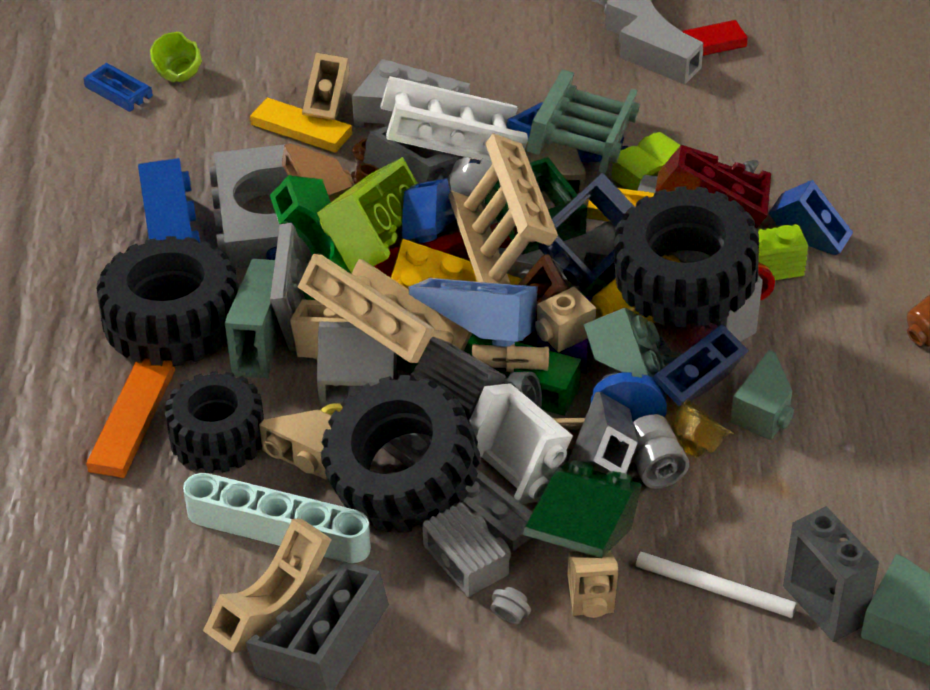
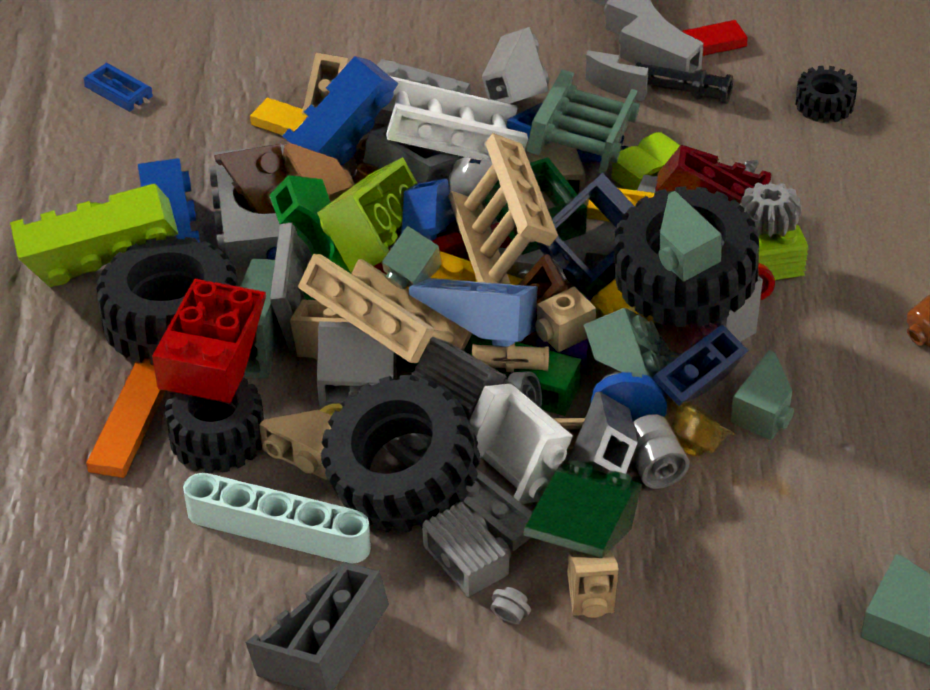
lime hair [150,32,202,83] -> none
tan arch [203,519,332,653] -> none
white bar [636,551,797,618] -> none
blue slope [768,180,853,255] -> none
dark grey window [783,506,879,642] -> none
none -> lime wedge [10,183,178,288]
none -> red slope [152,279,266,403]
none -> reddish brown wing [214,143,287,214]
none -> blue wedge [282,56,399,165]
none -> sand green slope [382,226,442,290]
none -> light grey slope [482,27,549,104]
none -> light grey slope [585,50,648,102]
none -> black pin [635,62,733,104]
none -> sand green slope [659,191,721,282]
none -> light grey gear [740,181,802,238]
none -> black tyre [795,65,857,123]

